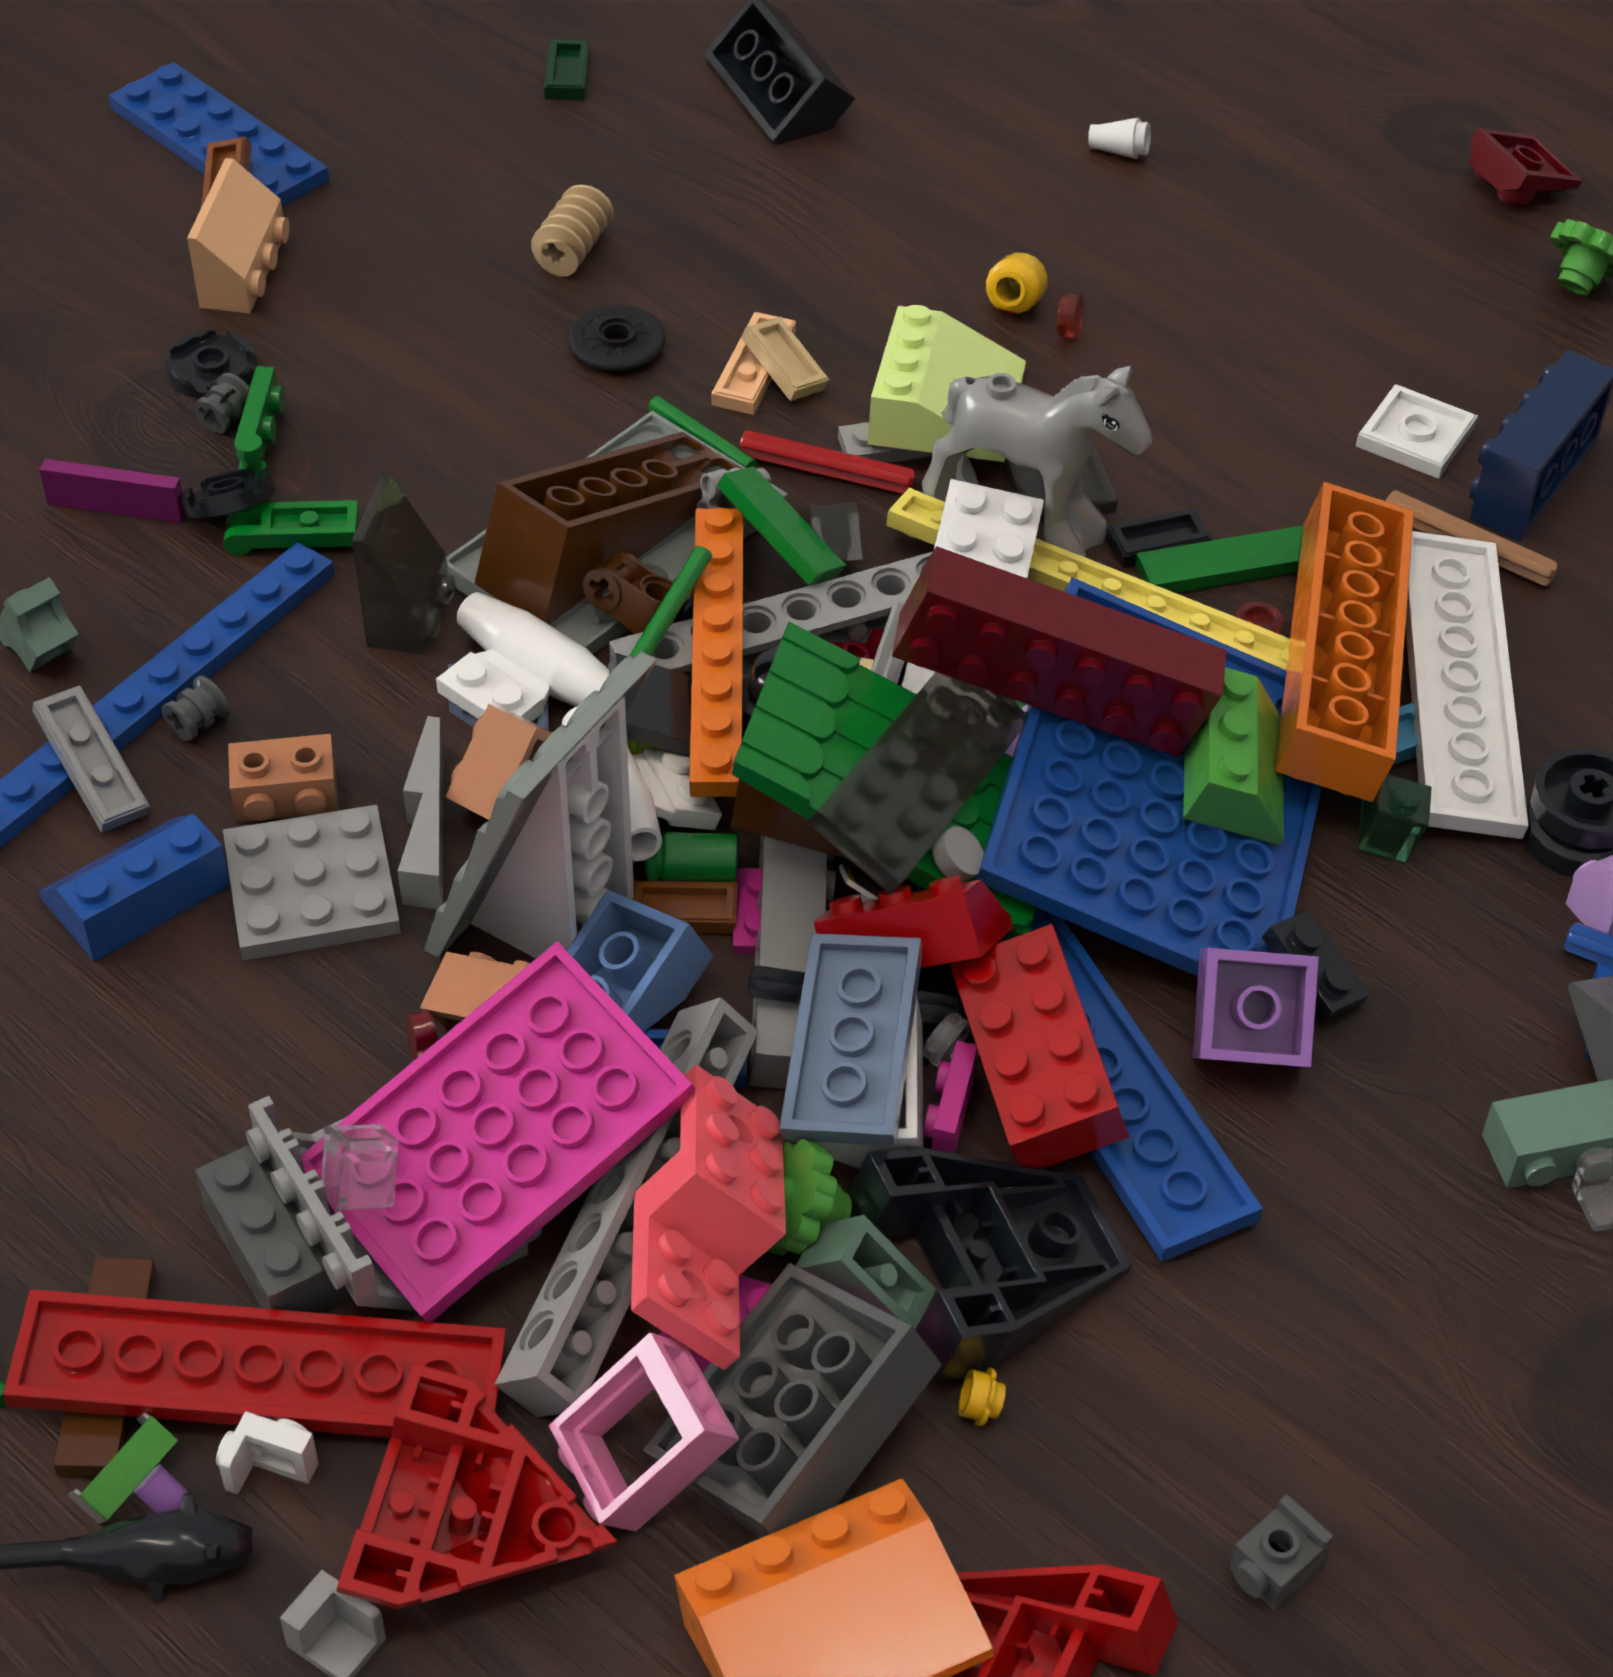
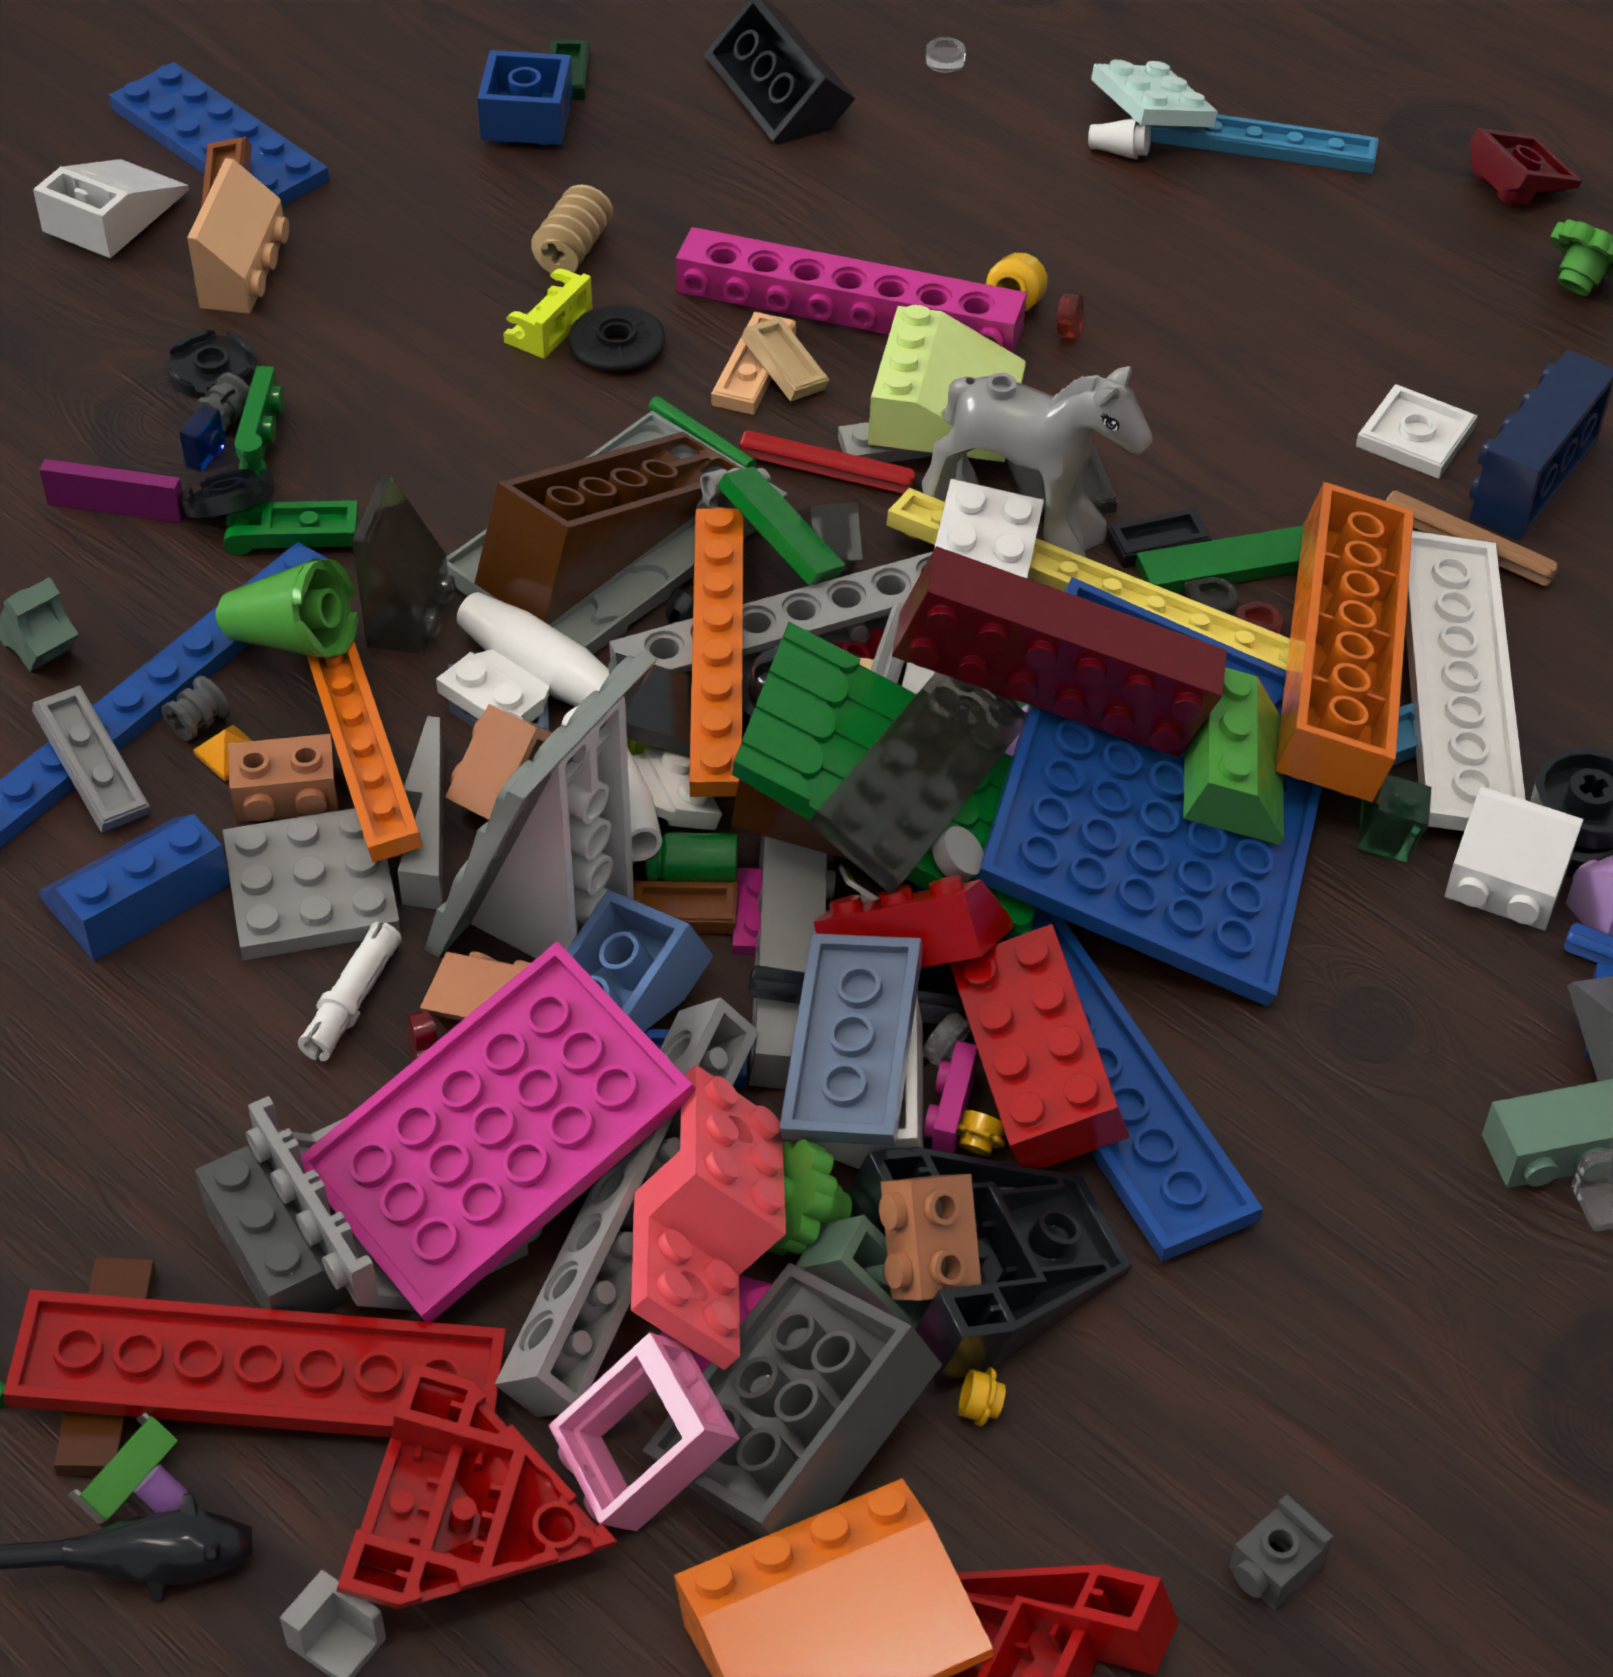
white bracket [216,1411,319,1494] -> none
clear panel [322,1124,398,1211] -> none
reddish brown piece [582,552,674,634] -> none
green bar [629,546,712,657] -> none
medium lavender brick [1192,948,1319,1067] -> none
black plate [1261,910,1370,1023] -> none
none -> white slope [33,159,189,258]
none -> clear blue plate [179,404,226,472]
none -> light orange slope [193,724,252,781]
none -> bright green cone [216,559,358,659]
none -> white pin [298,922,402,1061]
none -> orange plate [307,641,423,863]
none -> blue brick [477,50,573,146]
none -> neon yellow hinge [503,268,593,359]
none -> dark pink brick [676,227,1027,354]
none -> nougat brick [879,1174,981,1300]
none -> clear tile [925,37,966,73]
none -> yellow plate [957,1110,1006,1156]
none -> light aqua plate [1091,60,1218,127]
none -> dark azure tile [1132,114,1379,174]
none -> clear smoke tile [1183,577,1239,616]
none -> white slope [1444,786,1583,931]

